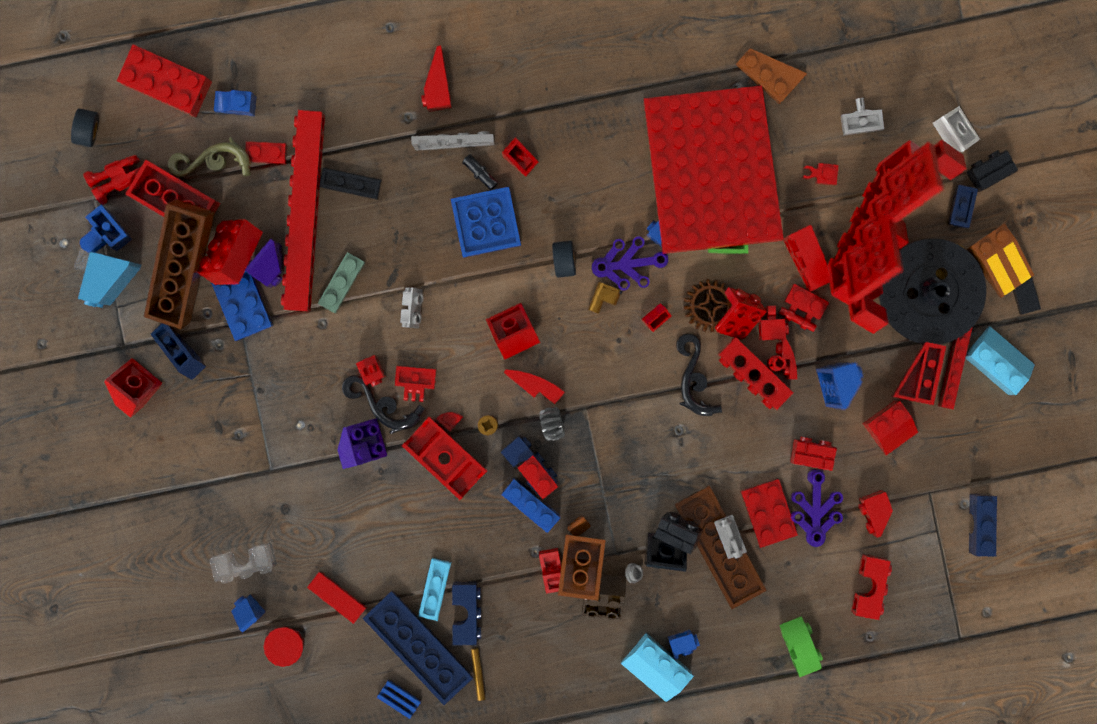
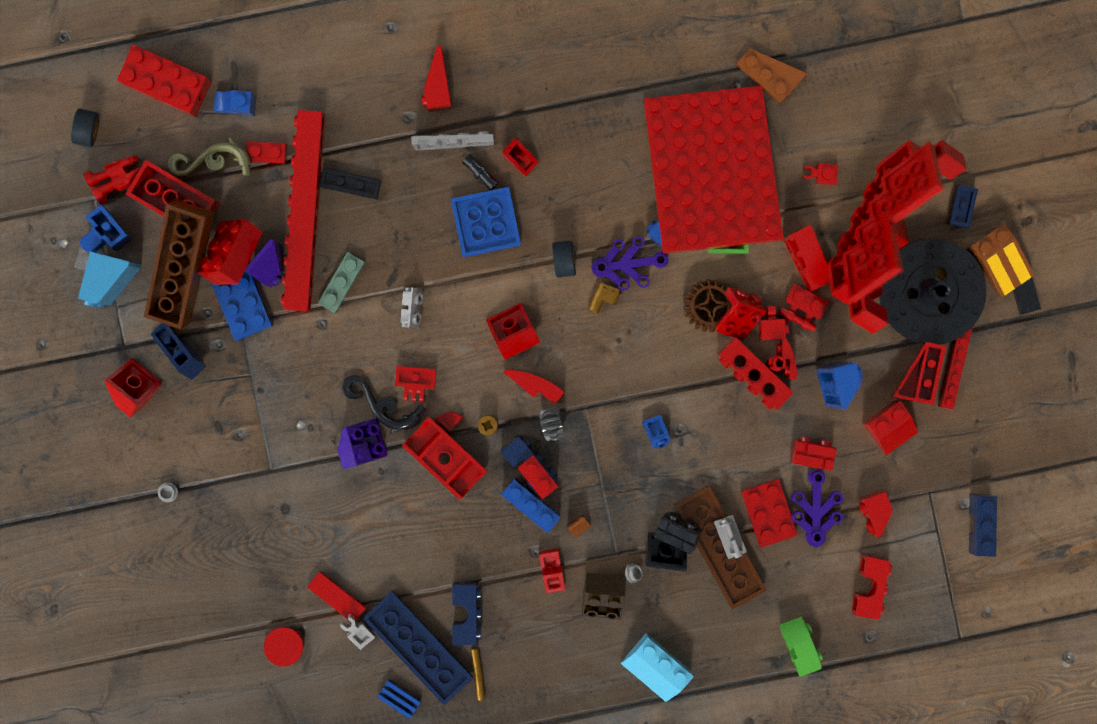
clear arch [209,542,277,584] -> none
blue slope [231,594,266,633] -> none
red brick [356,355,386,387] -> none
medium azure tile [418,558,451,621] -> none
dark orange slope [558,535,606,601] -> none
red piece [641,303,672,332] -> none
blue brick [668,630,700,660] -> none
black plant [676,333,722,416] -> none
light grey plate [841,98,884,136] -> none
white slope [933,106,980,153] -> none
medium azure slope [966,326,1035,395] -> none
black brick [967,150,1018,192] -> none
none -> light grey plate [158,482,178,502]
none -> light grey plate [340,614,375,650]
none -> blue bracket [642,414,671,449]

